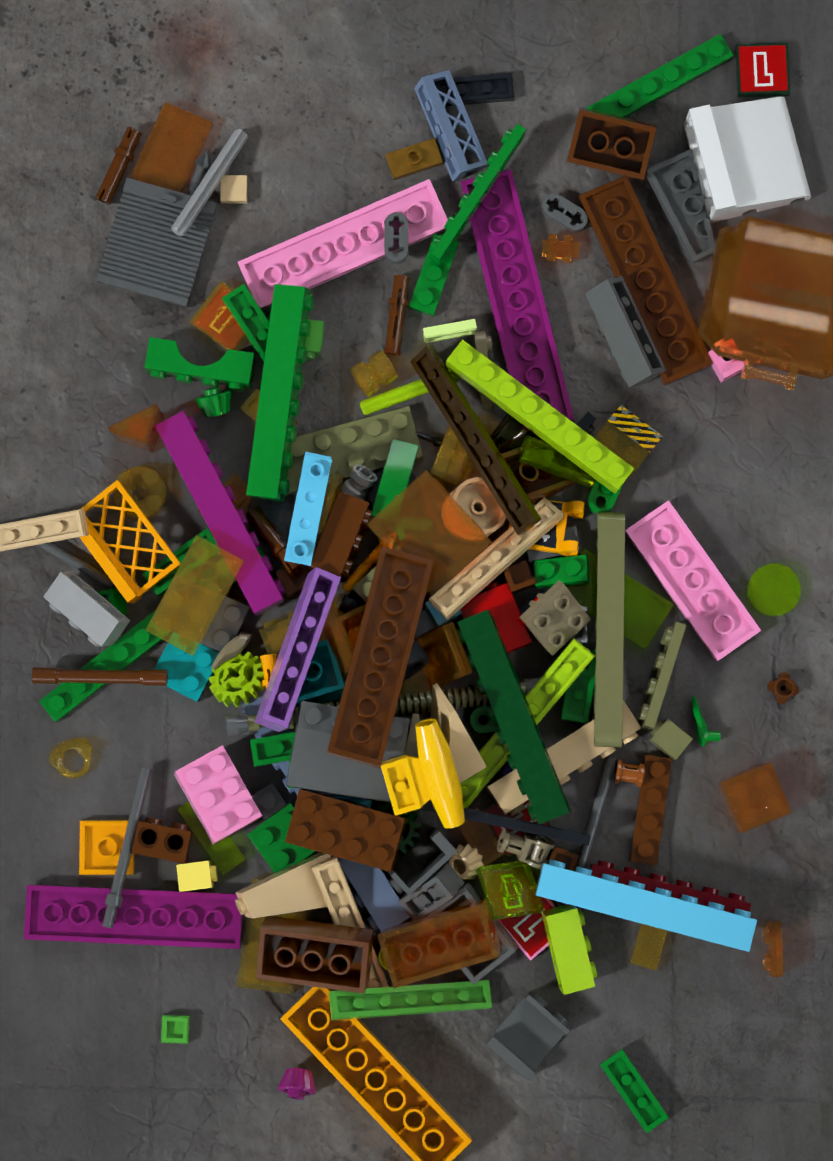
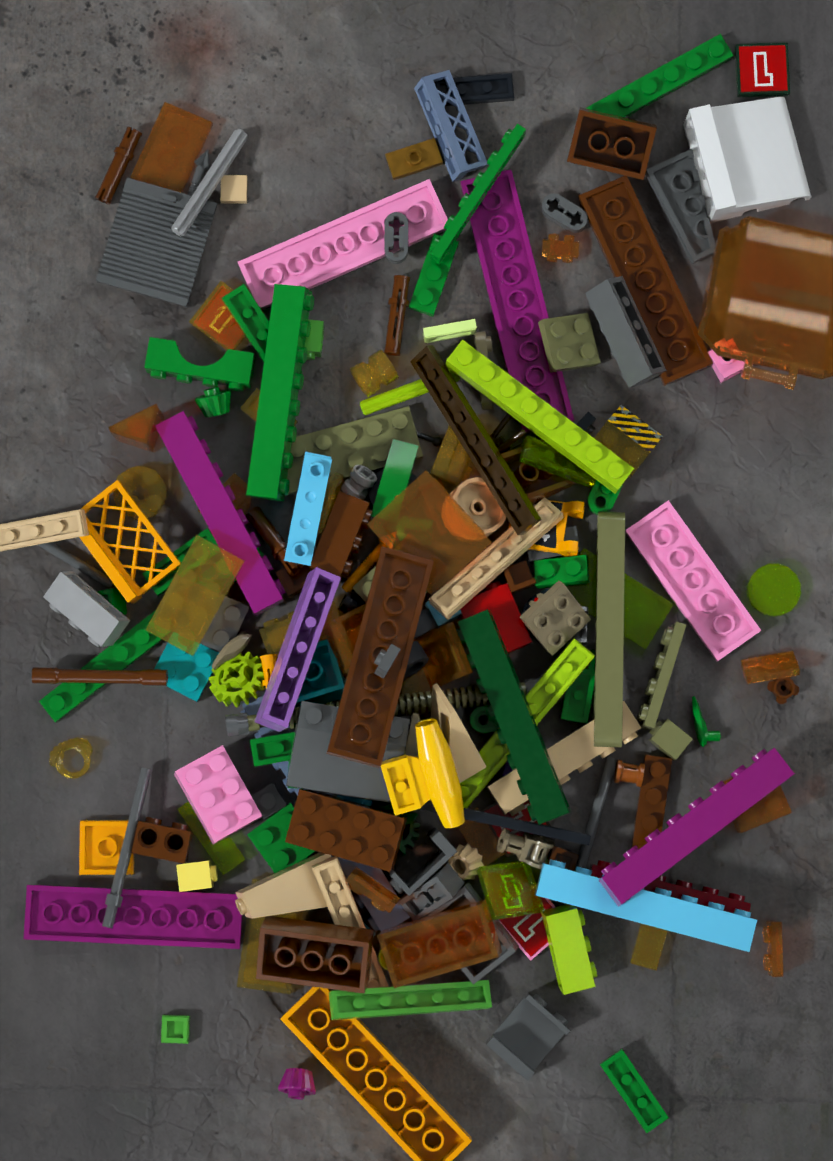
none -> clear orange plate [346,866,400,913]
none -> dark grey plate [374,644,401,679]
none -> olive plate [538,313,601,373]
none -> magenta brick [599,748,795,907]
none -> clear orange plate [741,651,800,684]

